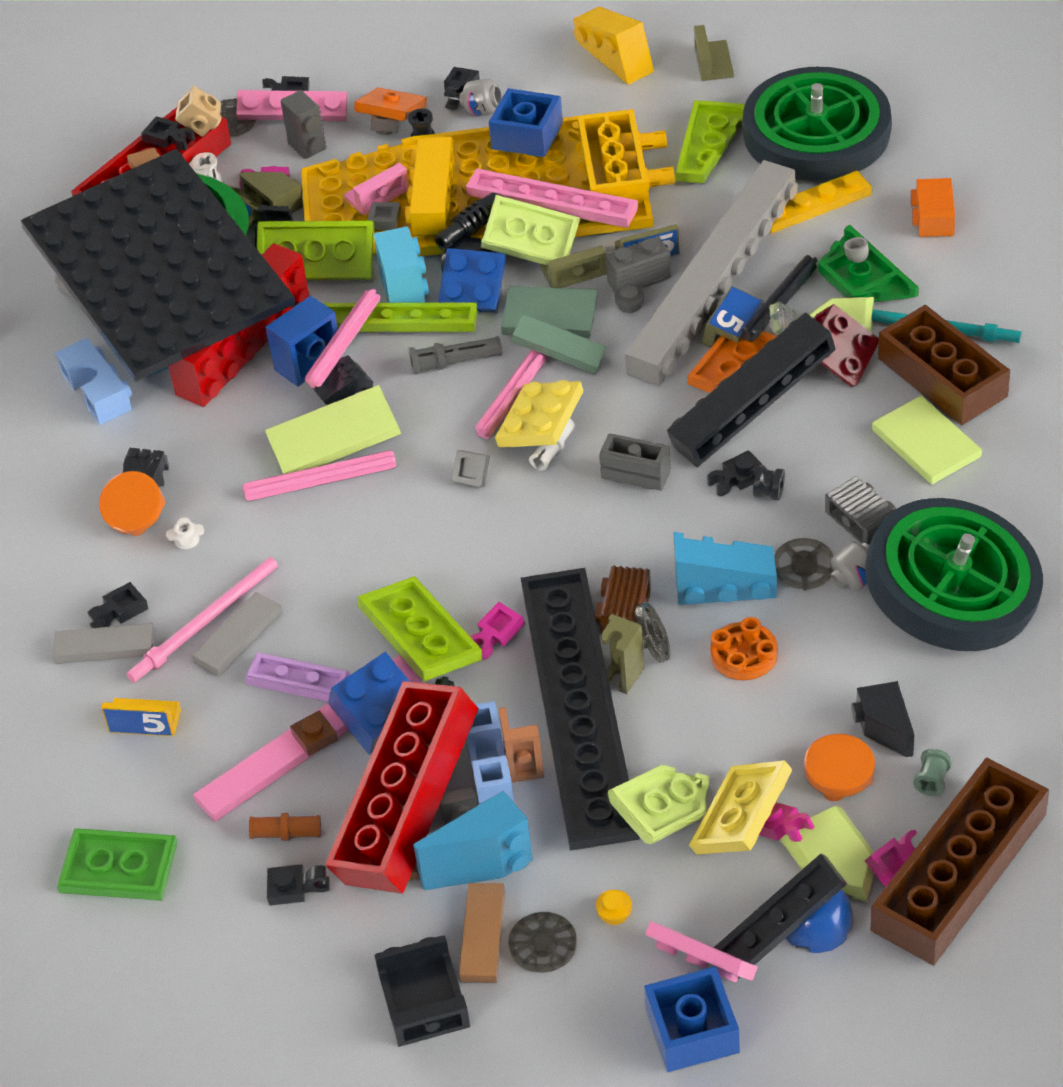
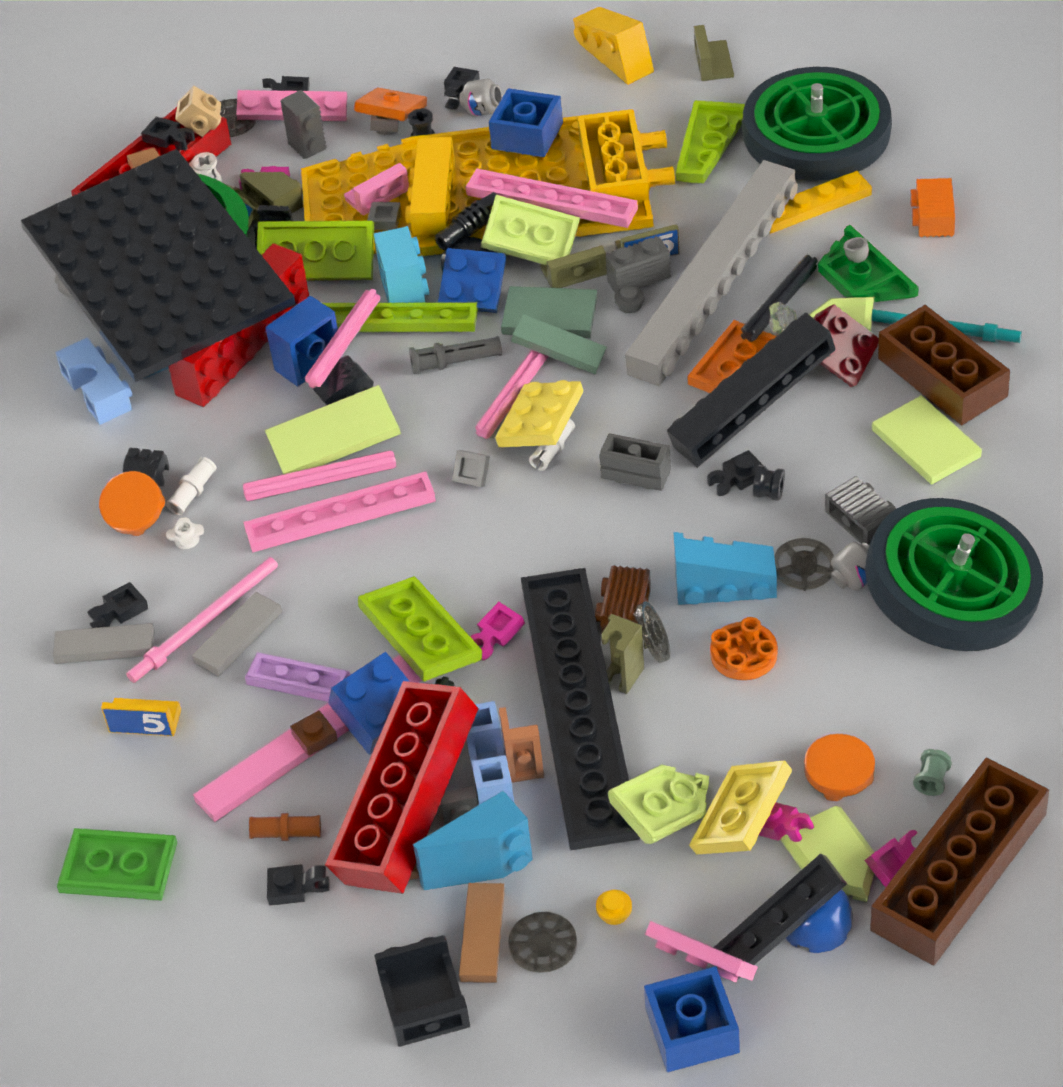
panel [701,285,764,348] -> none
black slope [851,681,915,757] -> none
none -> white pin [166,457,217,515]
none -> bright pink plate [243,471,436,553]

